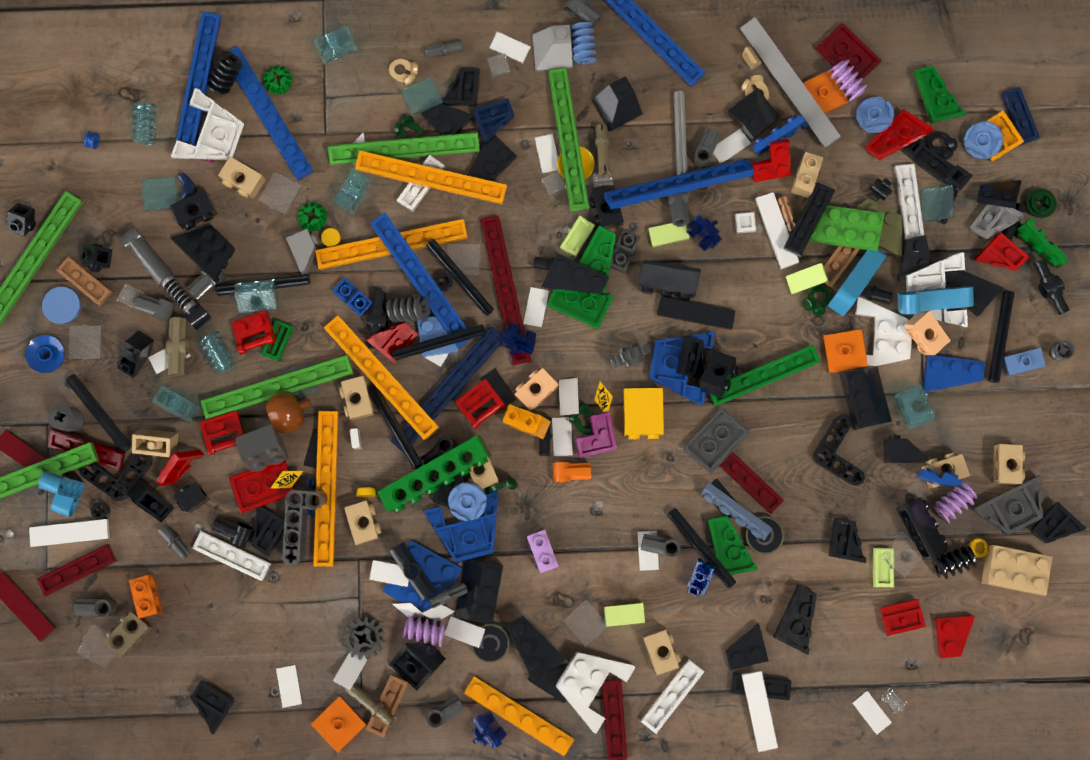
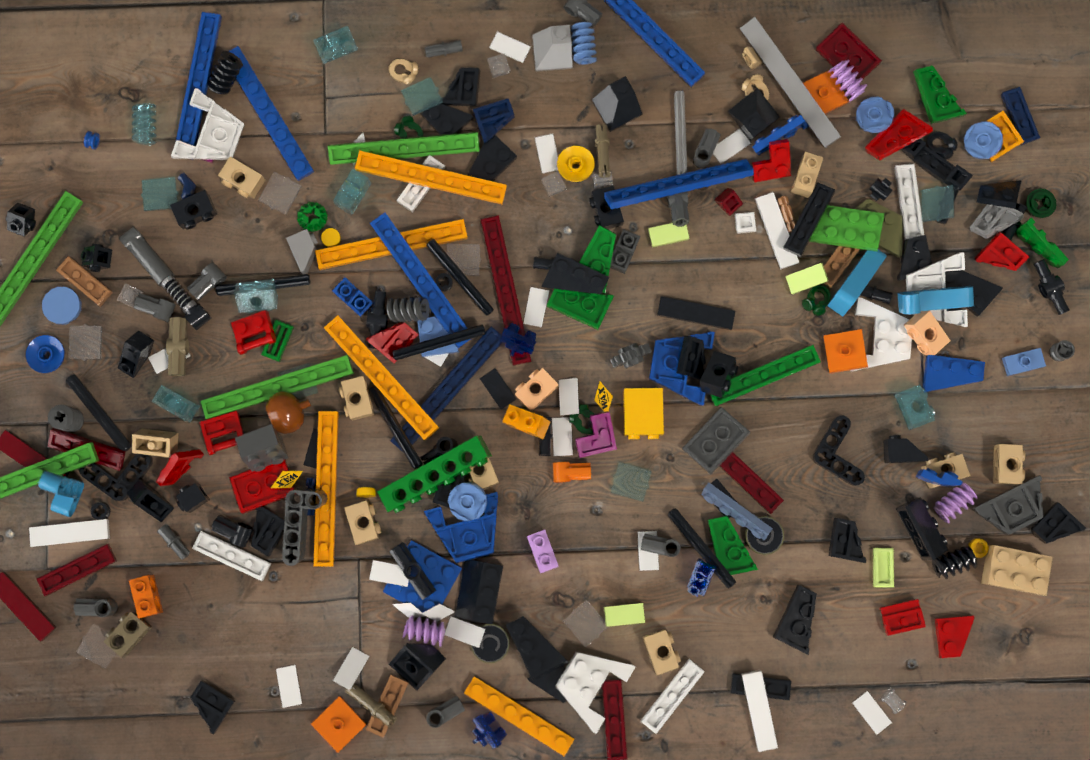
black wing [171,225,235,283] -> none
clear light blue piece [199,331,237,374] -> none
green gear [263,65,293,95] -> none
dark grey gear [342,617,385,660] -> none
white tile [350,428,362,450] -> none
dark grey axle [428,583,468,609] -> none
red plate [455,379,506,429] -> none
dark green piece [486,477,518,494] -> none
bright green tile [548,67,589,211] -> none
yellowish green tile [560,215,596,258] -> none
black slope [638,260,701,300] -> none
clear blue hips [686,214,722,251] -> none
black wing [725,624,768,670] -> none
black slope [840,366,892,431] -> none
clear piece [881,532,923,578] -> none
black axle [988,291,1014,383] -> none
none -> clear light blue piece [610,462,652,502]
none -> dark red slope [715,188,743,216]

